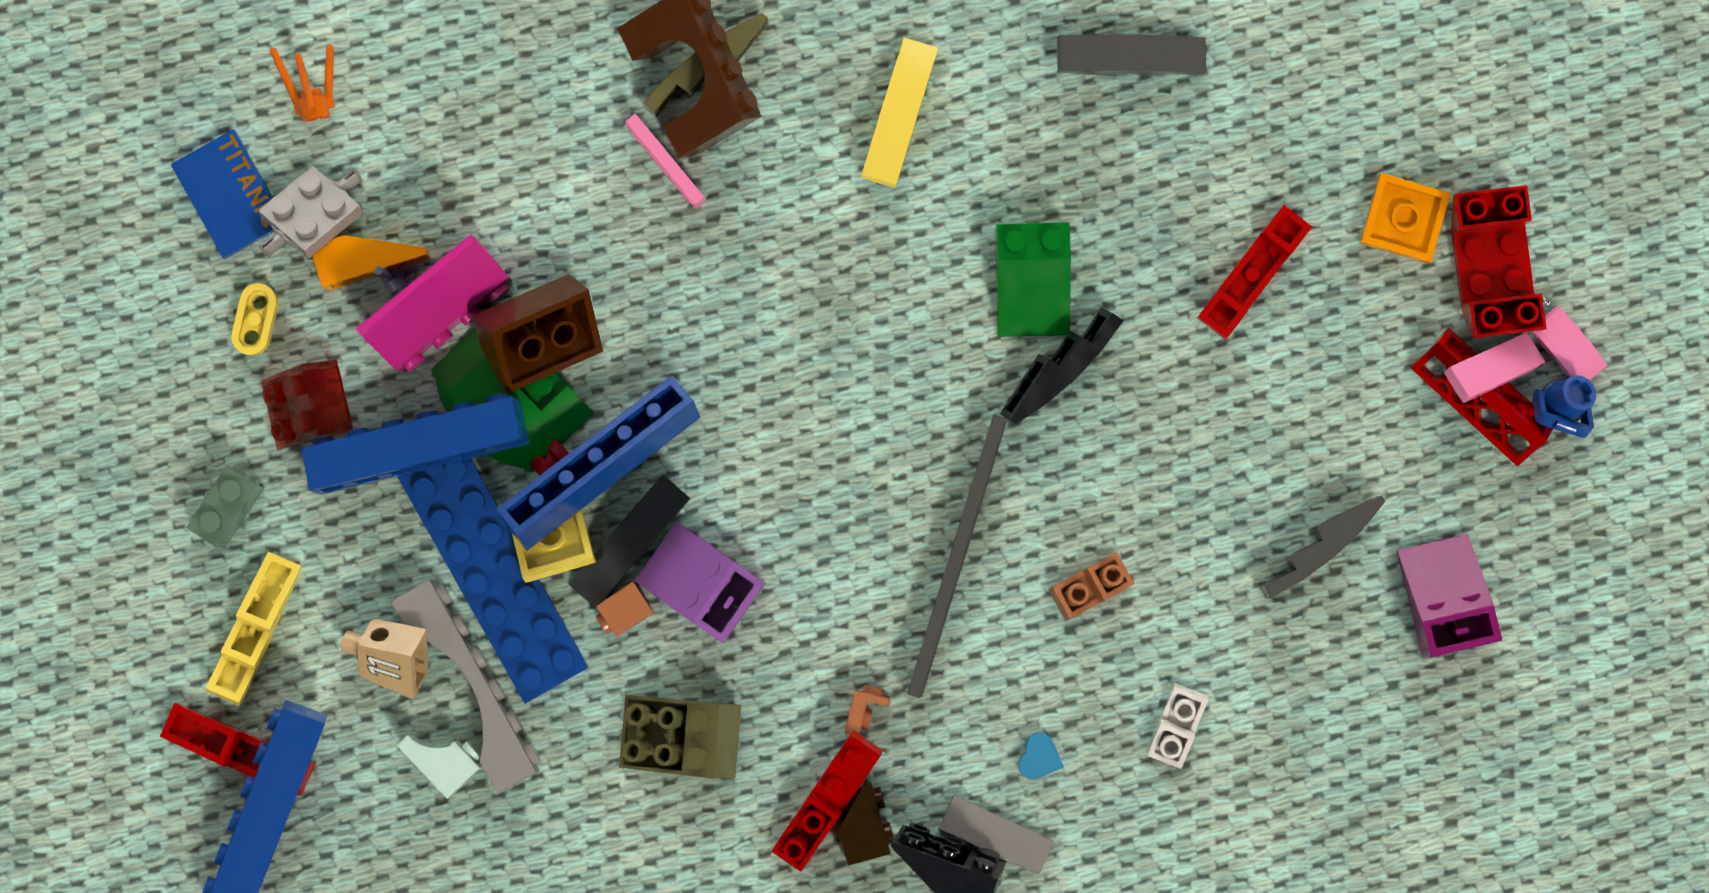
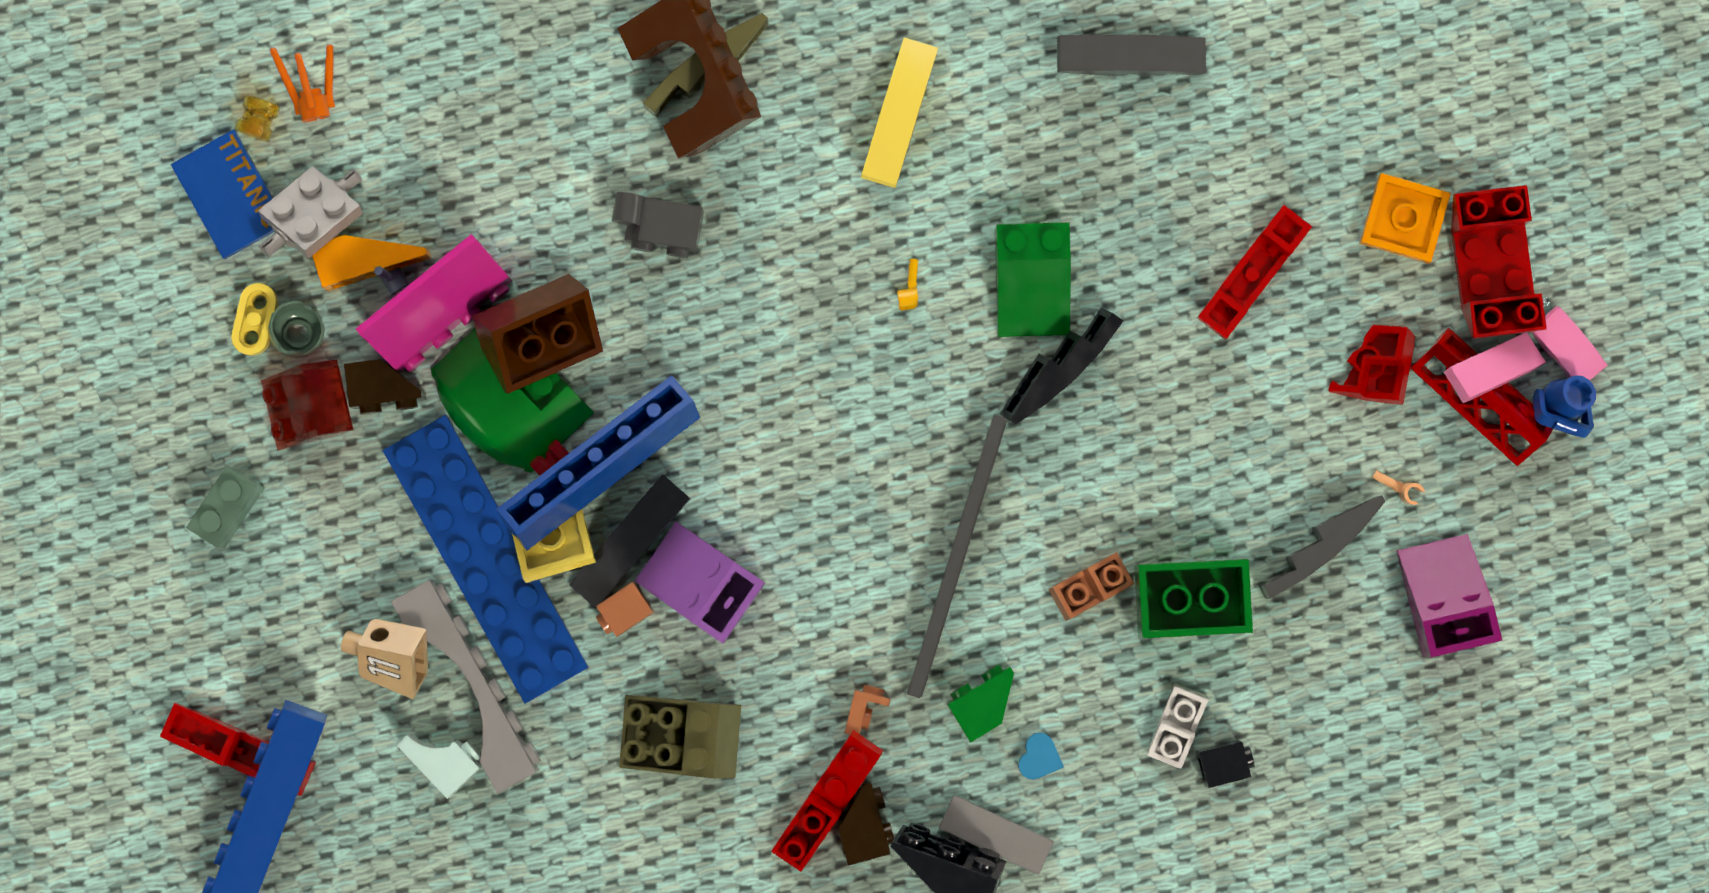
light yellow slope [205,552,302,706] -> none
blue brick [301,393,529,495] -> none
bright pink tile [626,113,706,209] -> none
none -> clear yellow wheel [234,95,280,142]
none -> sand green hair [268,300,325,359]
none -> dark brown slope [344,359,426,415]
none -> dark grey hinge [611,192,704,258]
none -> yellow hand [897,259,919,311]
none -> green slope [947,664,1014,743]
none -> green brick [1134,559,1253,638]
none -> black brick [1196,740,1255,788]
none -> red slope [1328,325,1416,405]
none -> light nougat hand [1372,470,1425,505]

